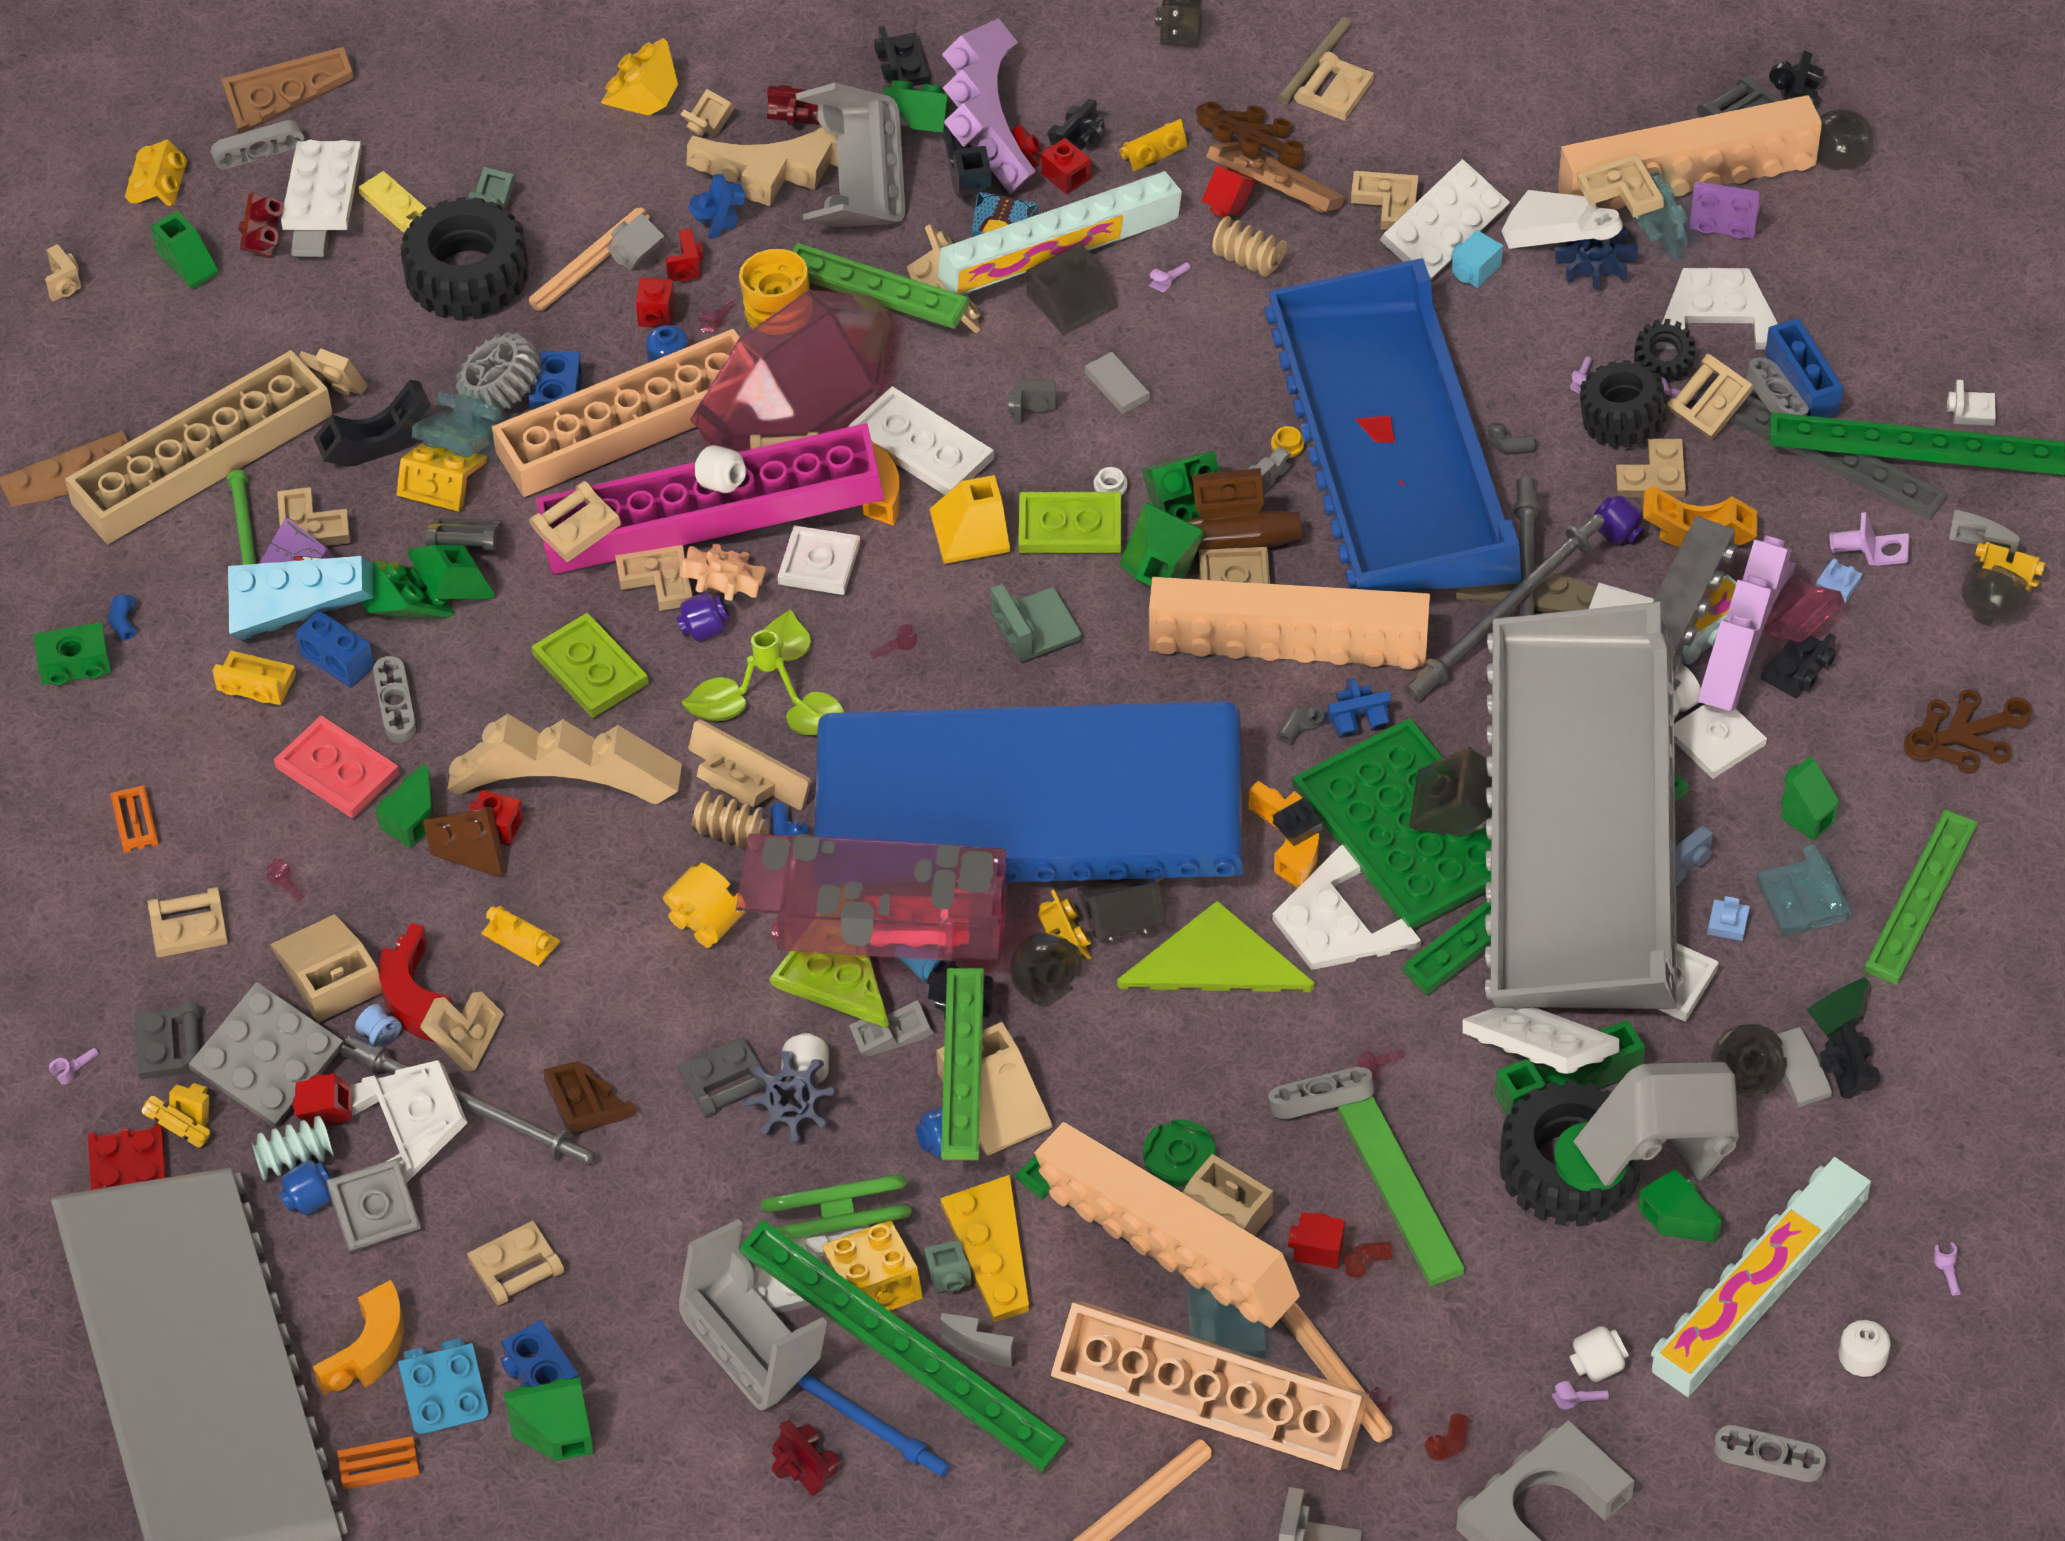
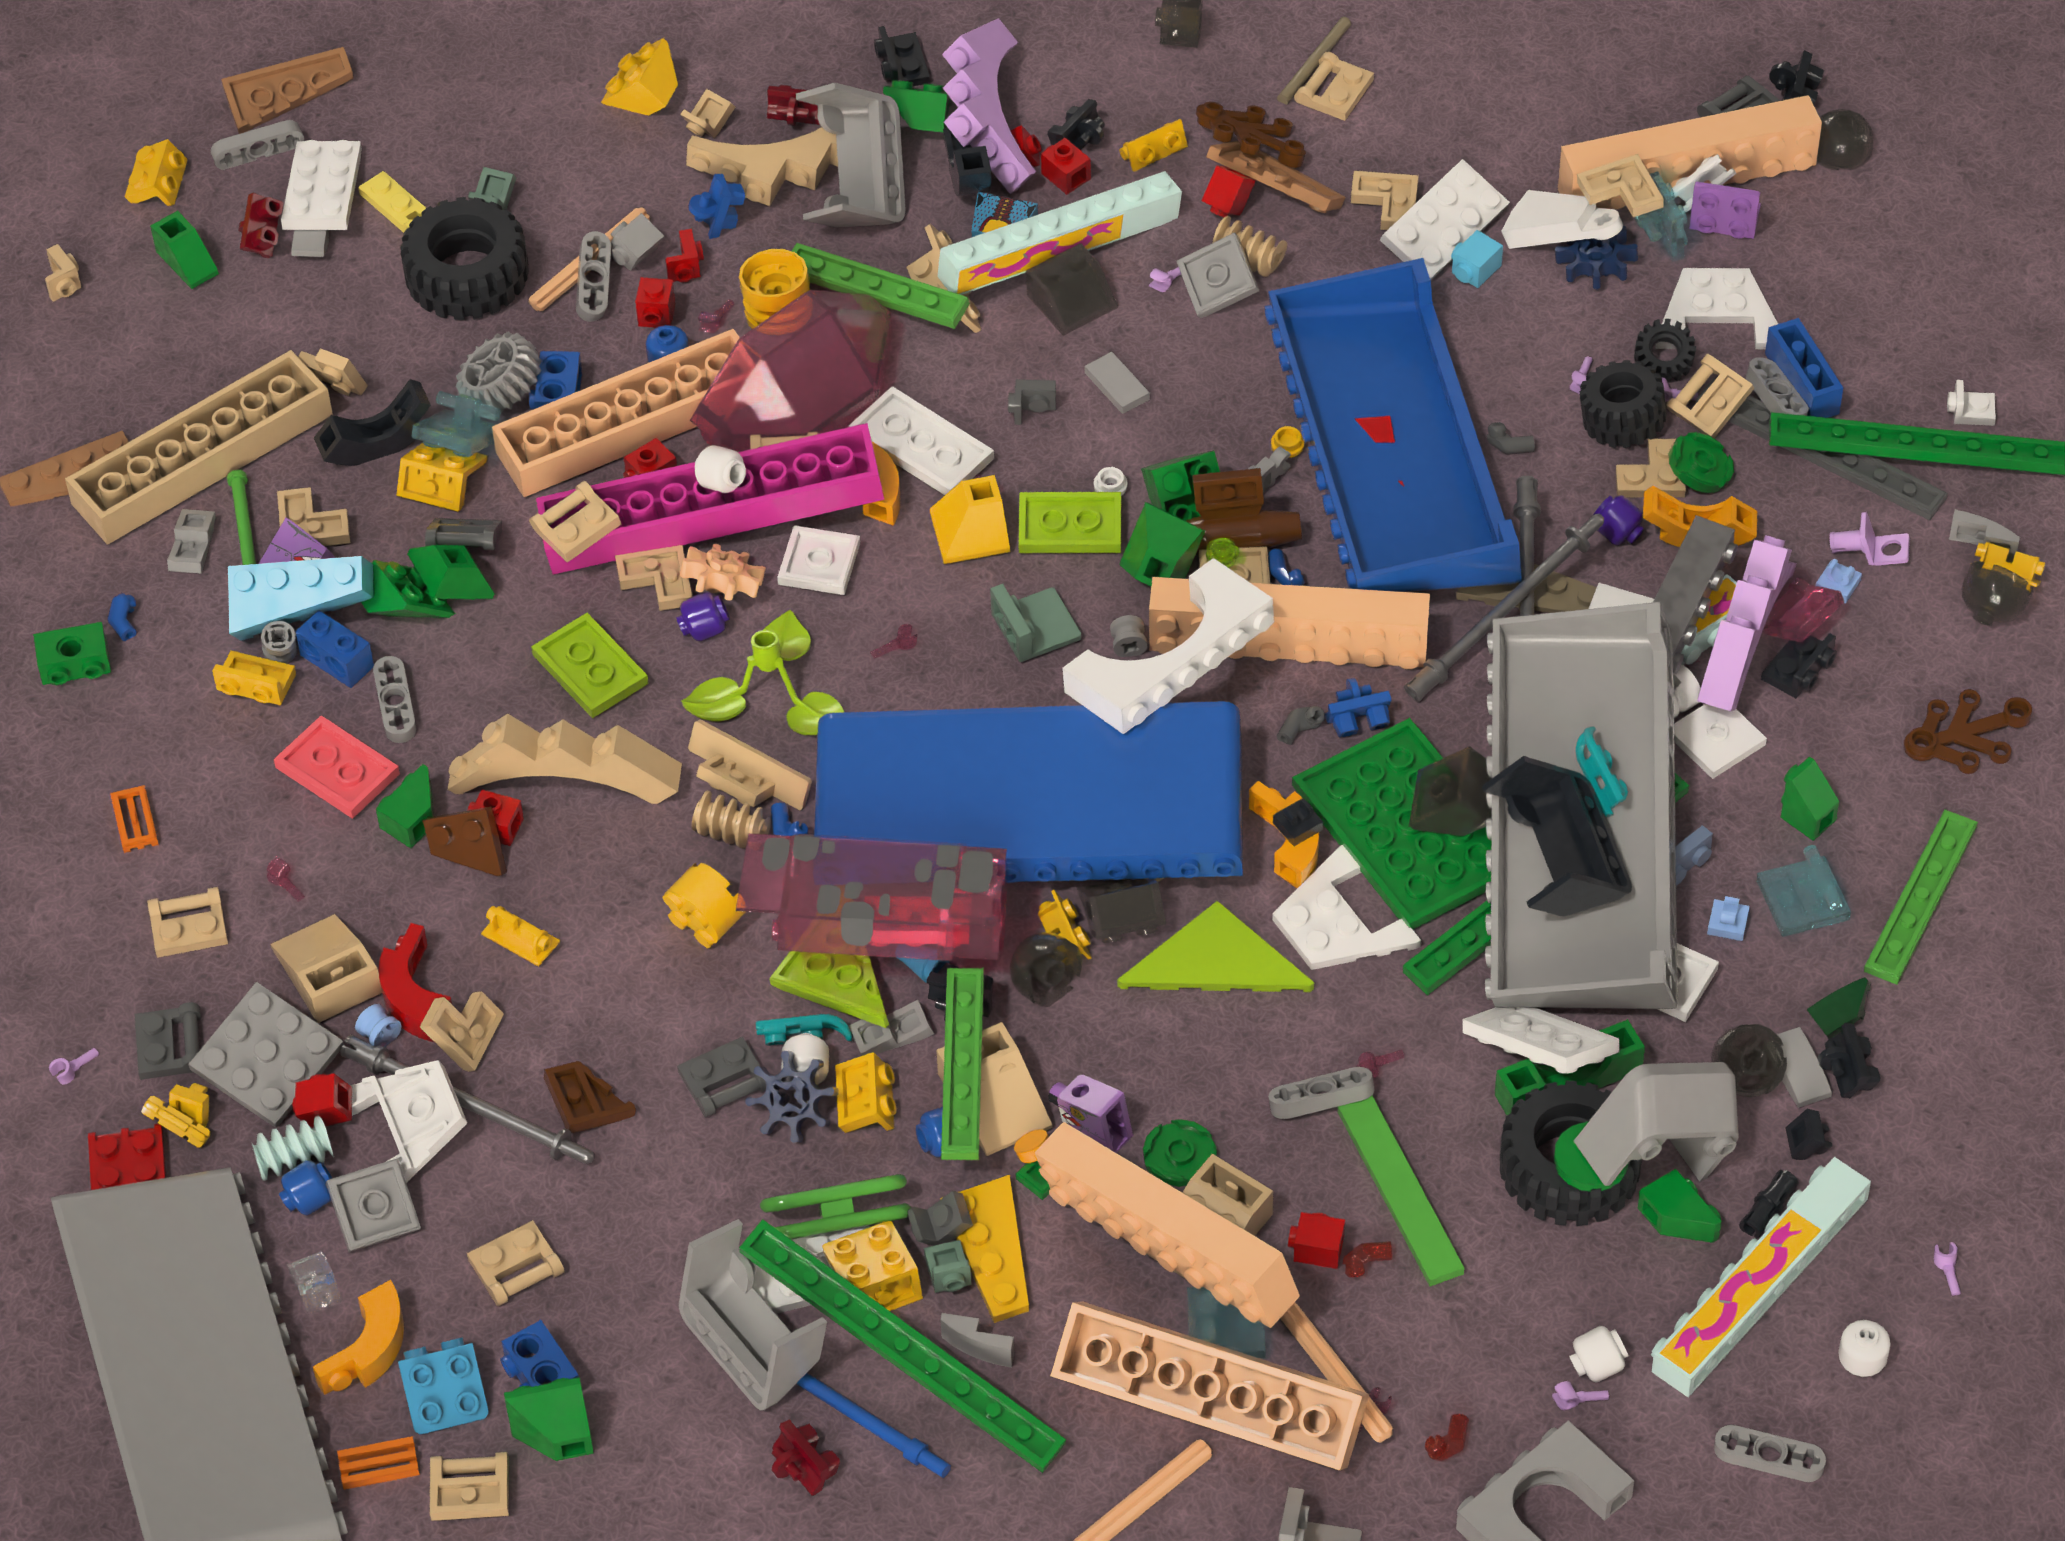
none -> light grey slope [167,509,216,574]
none -> light grey wheel [261,621,297,664]
none -> clear bracket [287,1251,342,1315]
none -> tan plate [430,1452,509,1521]
none -> light grey beam [576,231,611,322]
none -> red brick [623,438,677,478]
none -> teal piece [756,1014,852,1046]
none -> yellow bracket [835,1052,897,1133]
none -> dark grey bracket [908,1191,973,1246]
none -> light orange tile [1014,1129,1049,1163]
none -> medium lavender torso [1048,1075,1133,1153]
none -> white arch [1062,558,1274,734]
none -> light grey wheel [1110,615,1147,657]
none -> light grey plate [1176,232,1259,318]
none -> clear neon green plate [1206,538,1240,568]
none -> blue arm [1268,549,1305,586]
none -> black windscreen [1481,756,1632,917]
none -> teal piece [1575,726,1628,817]
none -> white piece [1660,154,1736,215]
none -> green tile [1668,432,1734,493]
none -> black pin [1739,1169,1798,1239]
none -> black tile [1785,1108,1832,1160]

